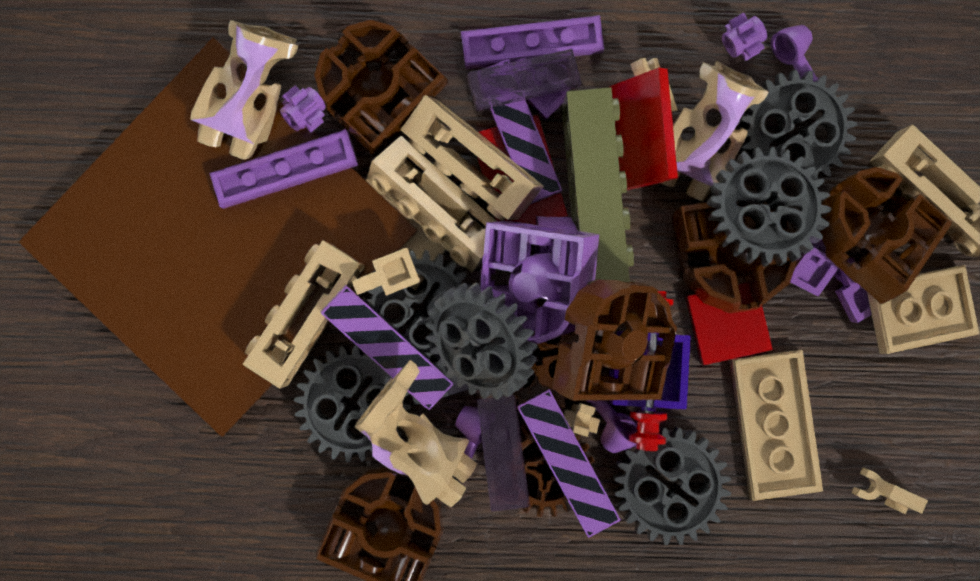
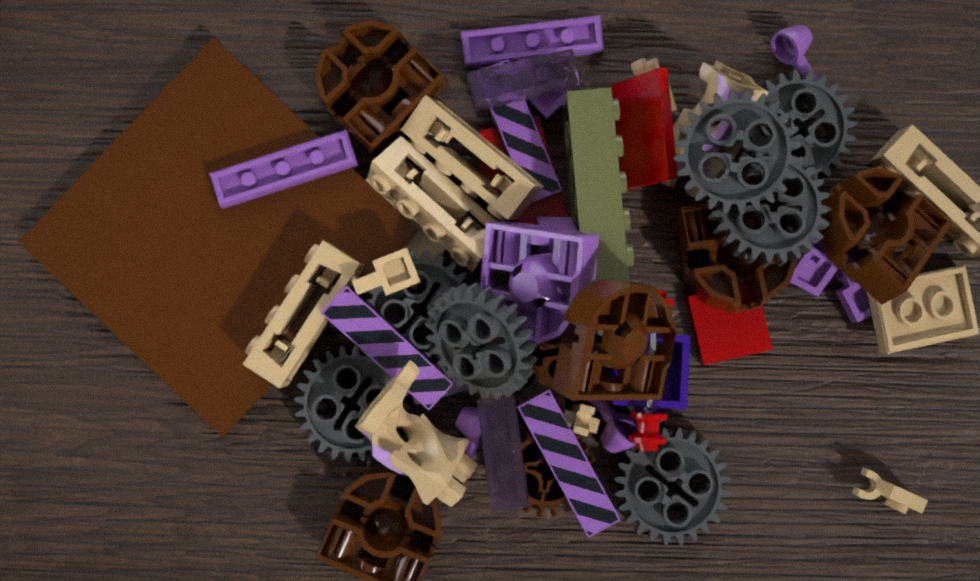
tan hips [190,20,298,160] -> none
medium lavender gear [280,85,326,132] -> none
medium lavender gear [722,13,767,61] -> none
tan tile [729,350,823,501] -> none
none -> dark grey gear [674,89,802,214]

